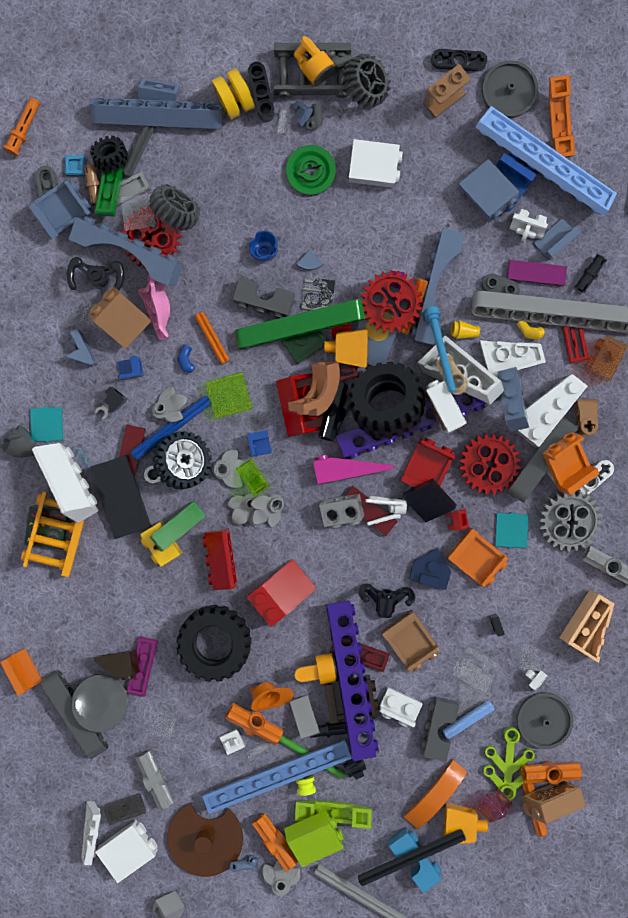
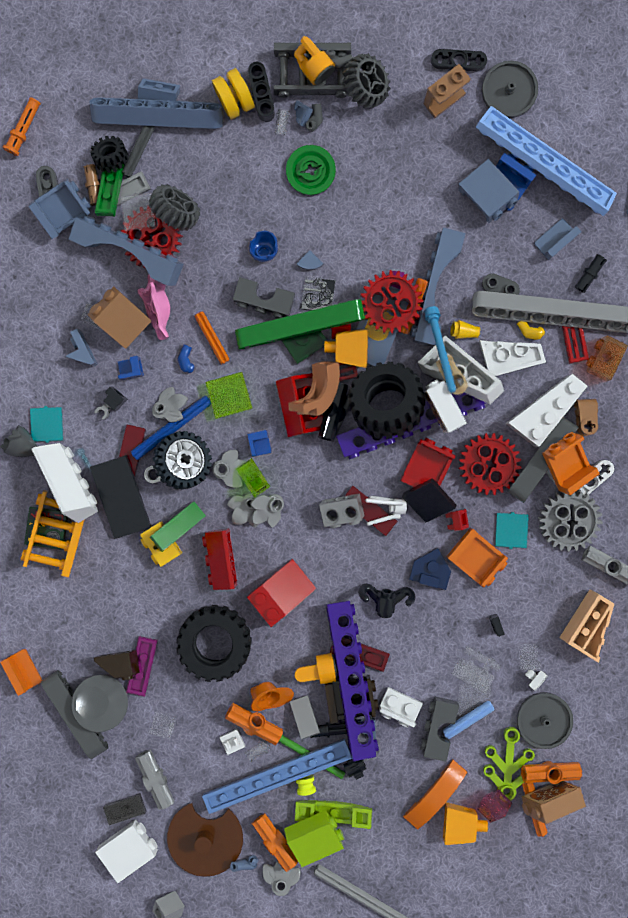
dark azure tile [65,155,85,176] -> none
black piece [66,257,124,291] -> none
white wing [81,801,101,865] -> none
dark pink slope [313,455,394,484] -> none
white brick [349,139,403,188] -> none
black axle [358,829,466,886] -> none
medium nougat panel [381,610,440,672] -> none
dark azure arch [388,827,442,893] -> none
sand blue arch [497,367,529,432] -> none
magenta tile [507,260,567,286] -> none
white hips [510,209,548,242] -> none
orange slope [549,74,575,157] -> none

